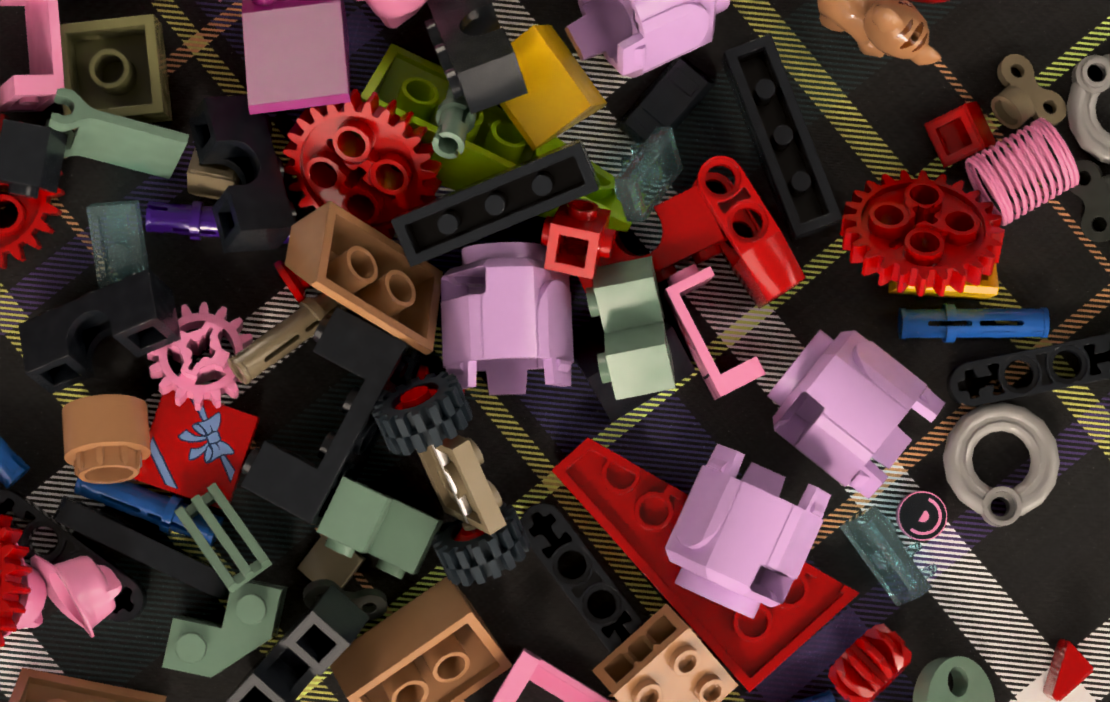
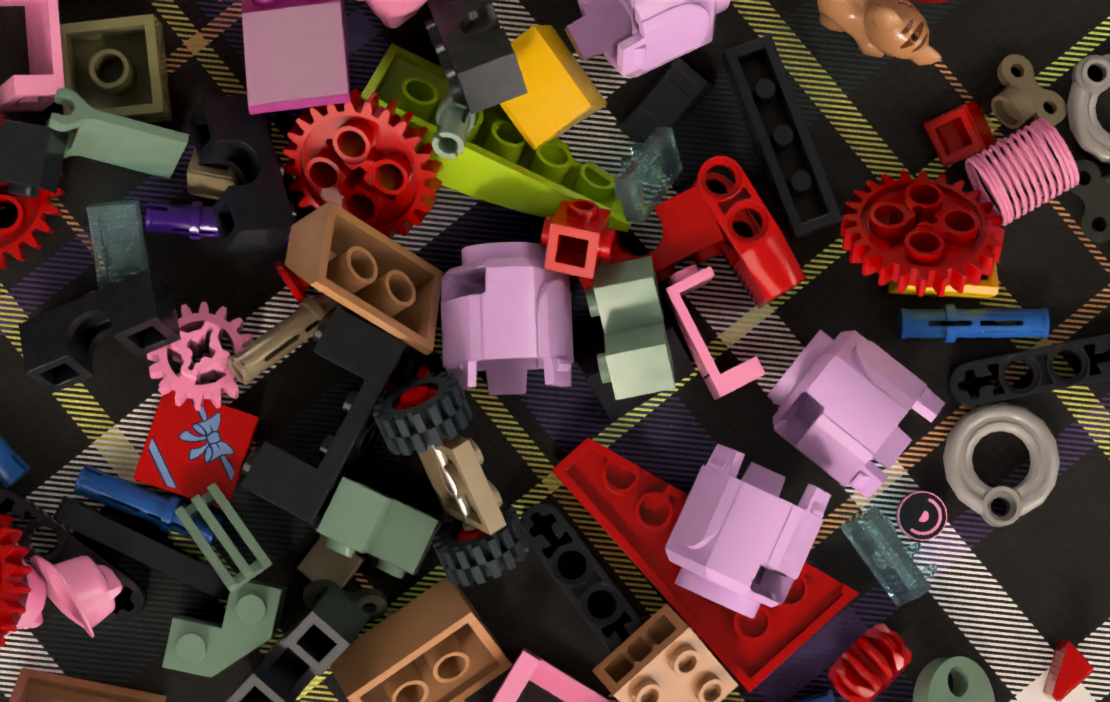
medium nougat piece [62,394,151,484] -> none
black brick [391,139,600,267] -> none

